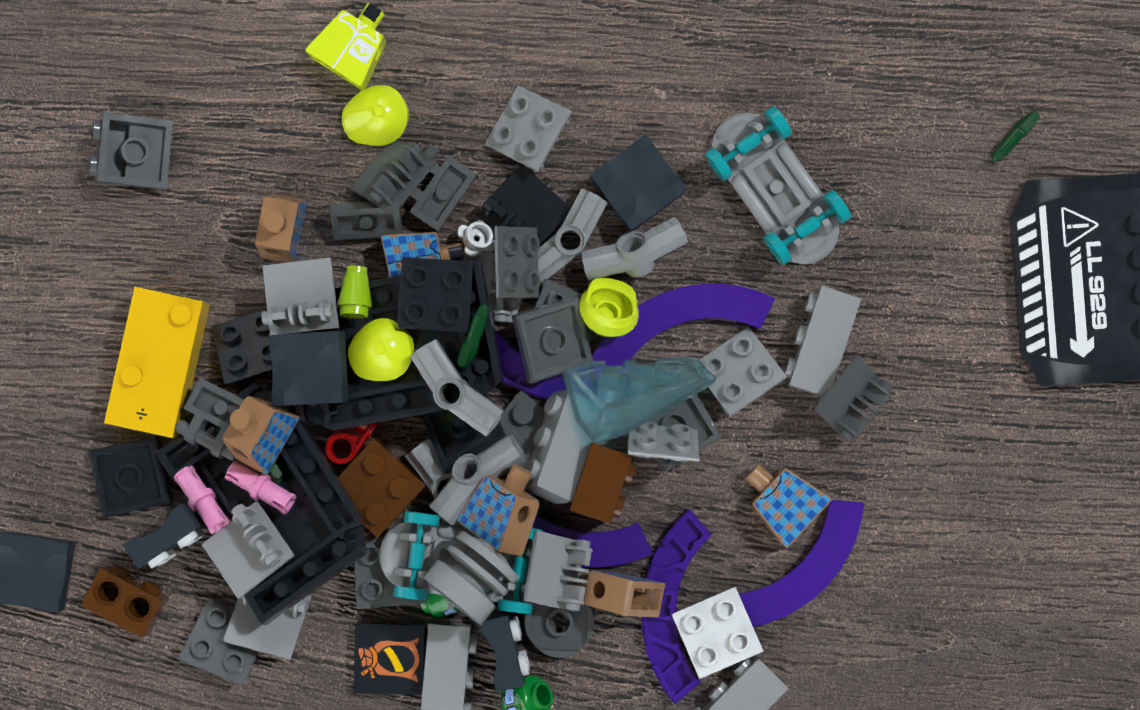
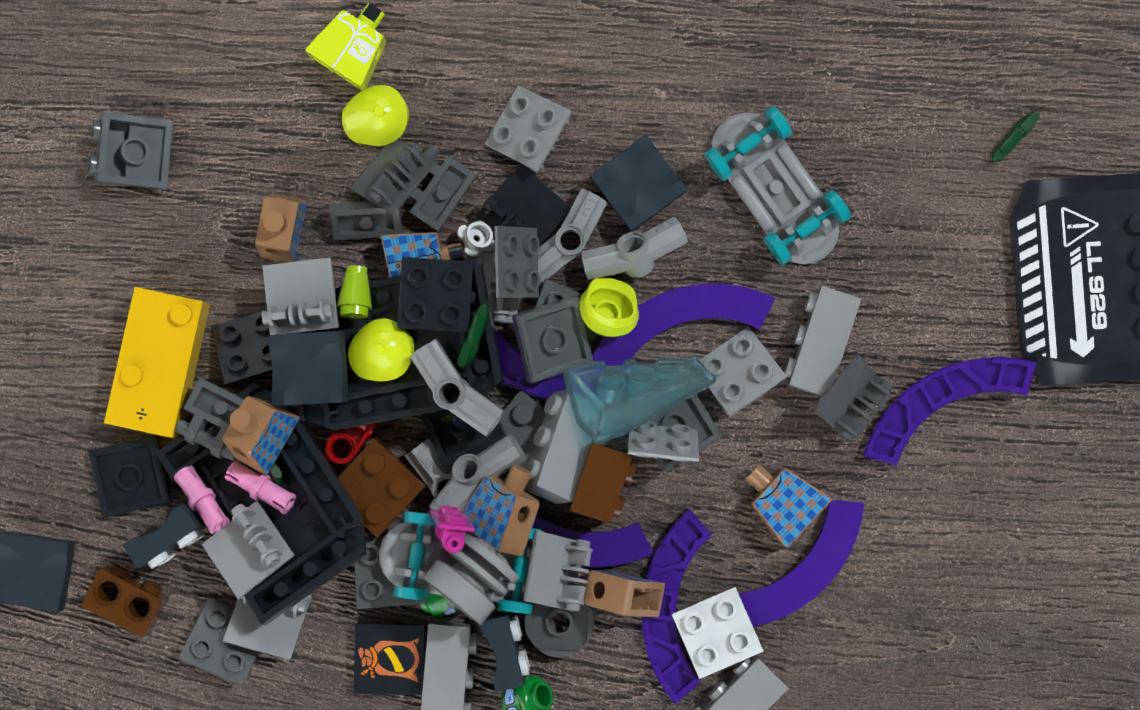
none -> dark pink hinge [429,505,475,553]
none -> dark purple tile [863,357,1037,466]

